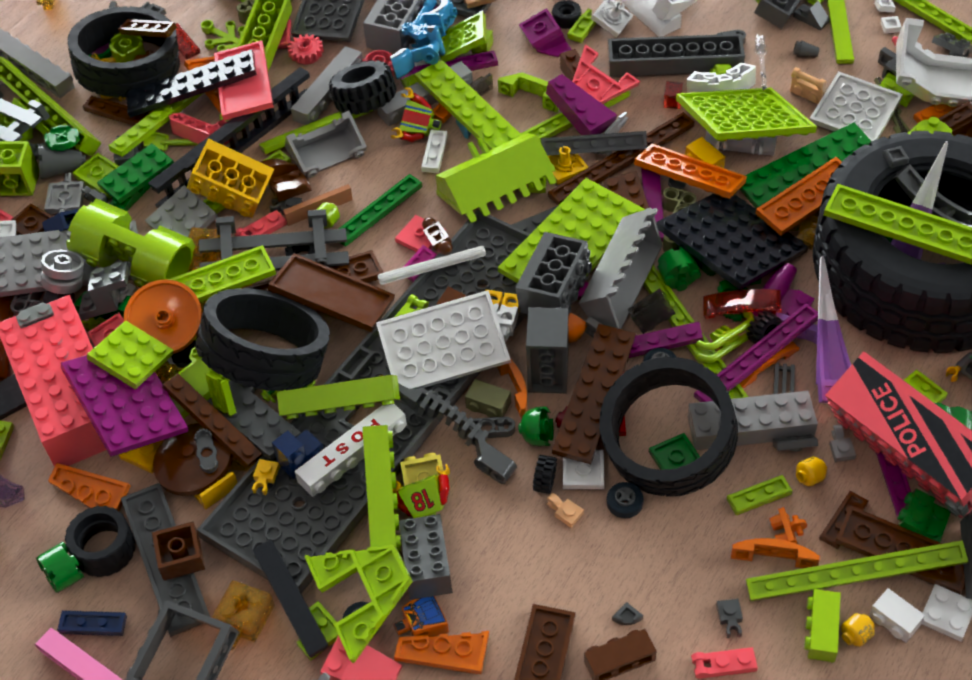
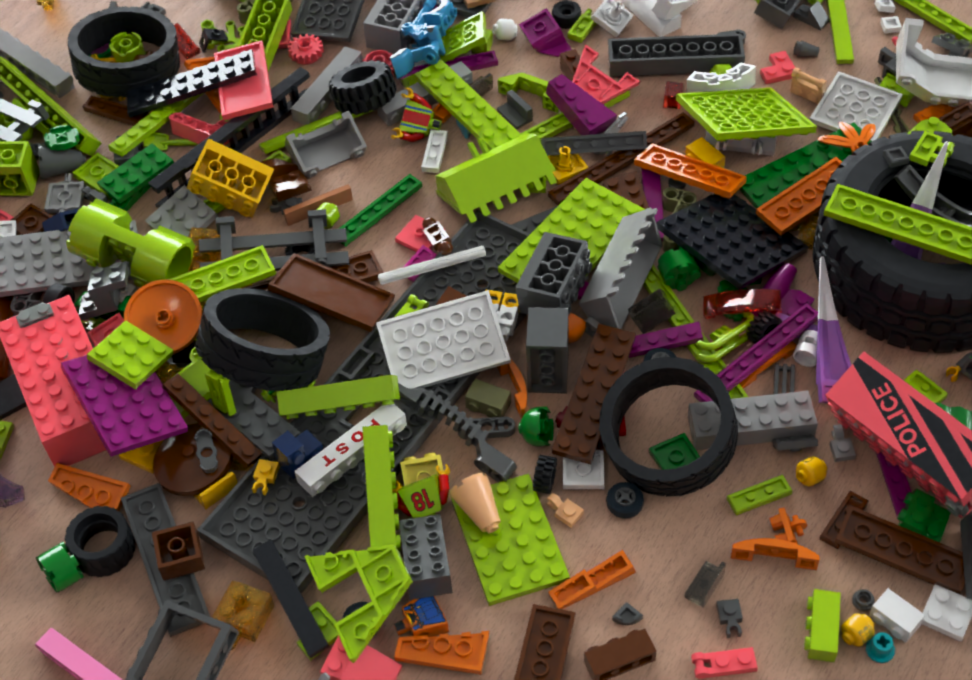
light grey wheel [40,250,84,294] -> none
dark blue plate [57,610,127,636] -> none
reddish brown plate [118,19,177,38] -> none
coral plate [235,210,287,237] -> none
lime plate [746,540,968,602] -> none
clear piece [754,34,768,91] -> none
none -> black bracket [199,28,228,52]
none -> light nougat cone [450,473,501,534]
none -> lime plate [451,473,570,606]
none -> white head [493,19,517,41]
none -> dark grey panel [497,90,533,129]
none -> orange slope [548,550,636,609]
none -> clear smoke panel [685,561,726,608]
none -> coral plate [760,51,795,85]
none -> white wheel [793,330,817,367]
none -> orange plant [818,122,876,153]
none -> dark grey plate [852,589,875,611]
none -> teal piece [866,632,895,663]
none -> lime plate [909,131,955,168]

